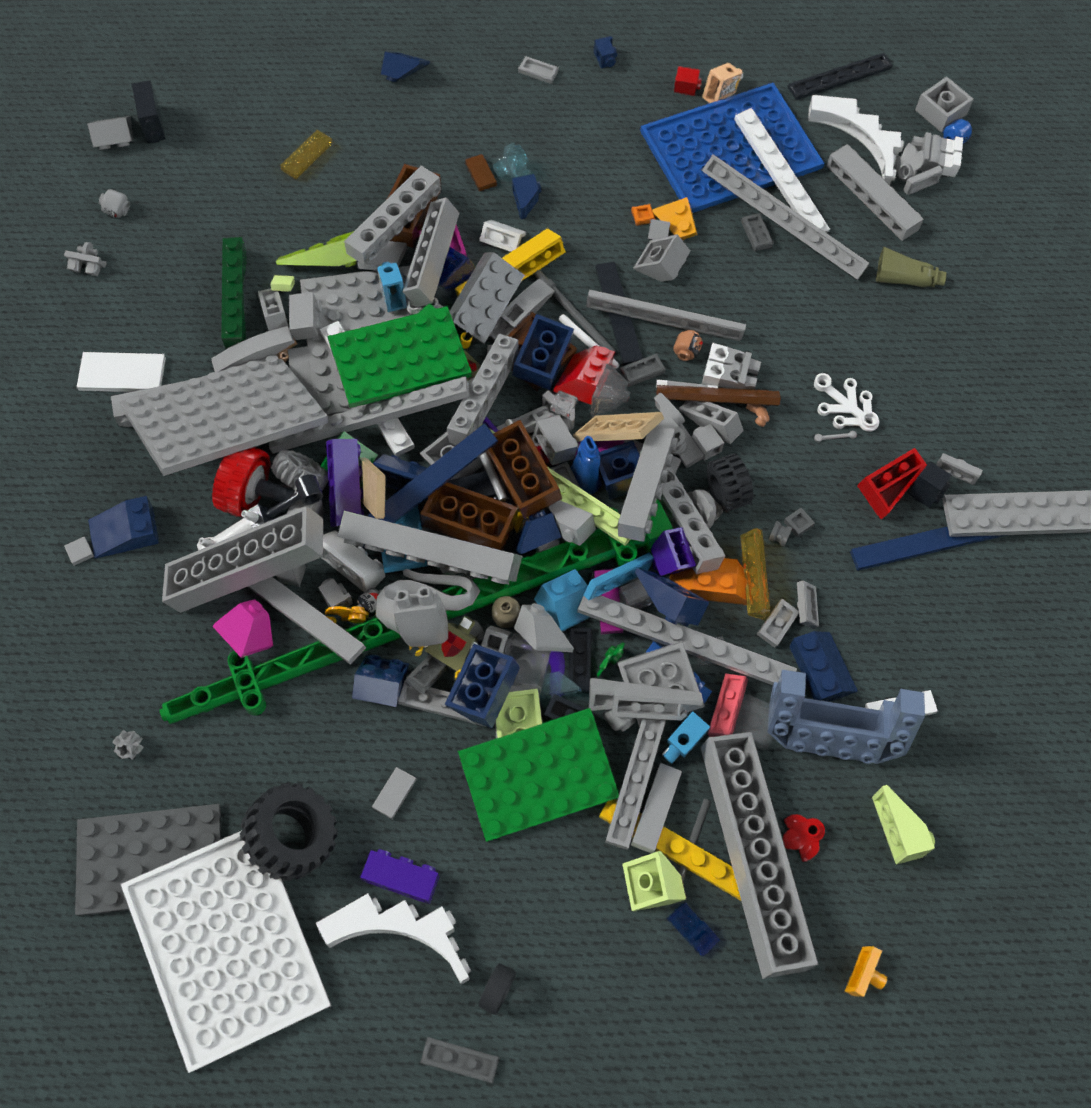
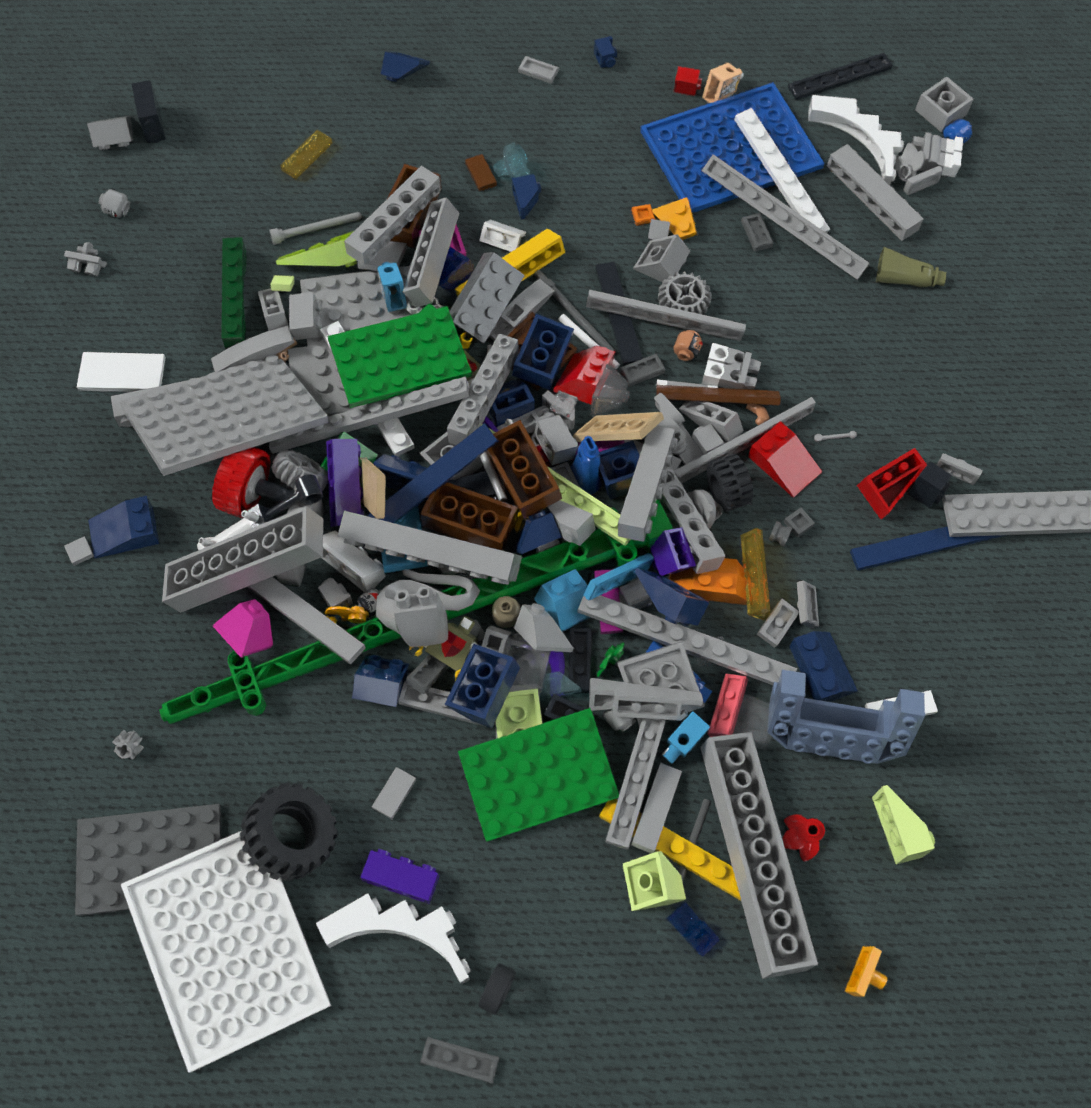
white plant [814,373,879,432] -> none
none -> light grey piece [269,212,362,245]
none -> dark blue slope [489,379,535,427]
none -> light grey gear [658,271,712,315]
none -> light grey tile [674,397,816,483]
none -> slope [748,421,822,498]

